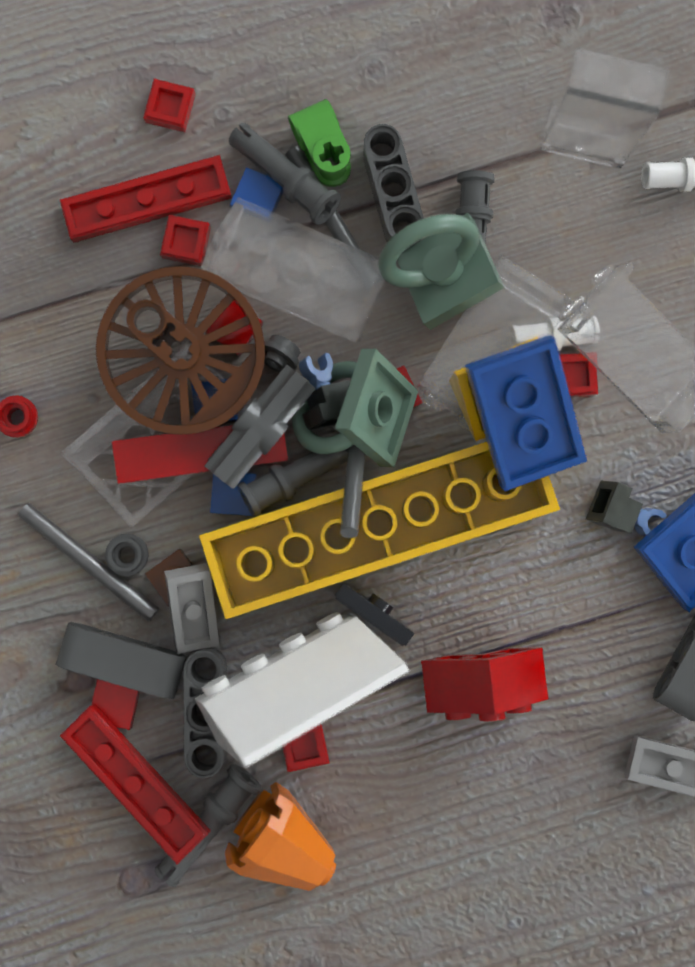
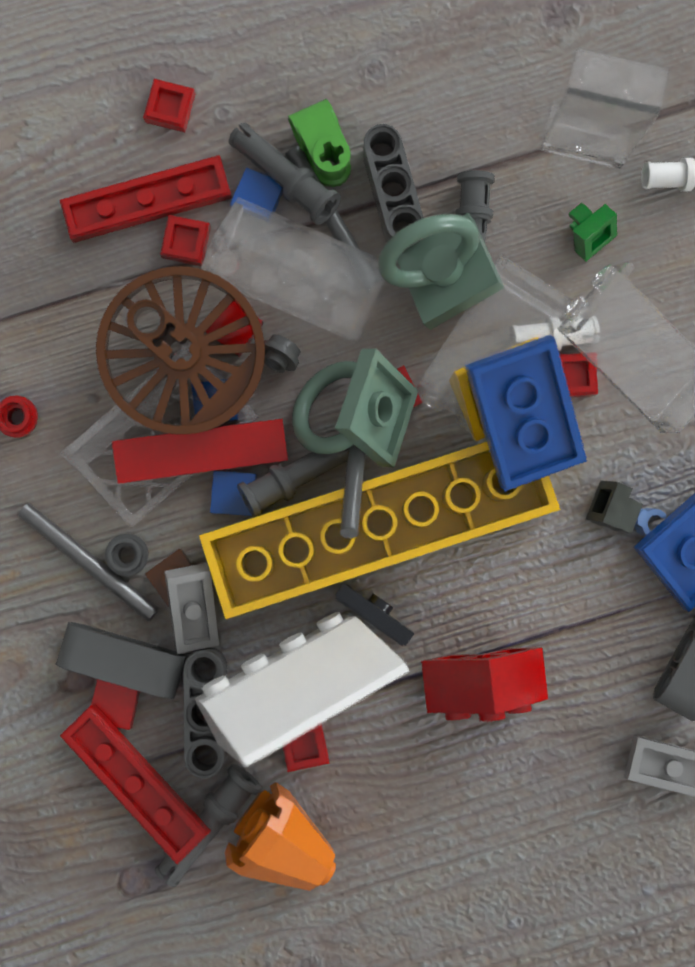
dark grey piece [205,365,315,489] -> none
pearl dark grey piece [299,353,350,430] -> none
none -> green tile [568,203,617,262]

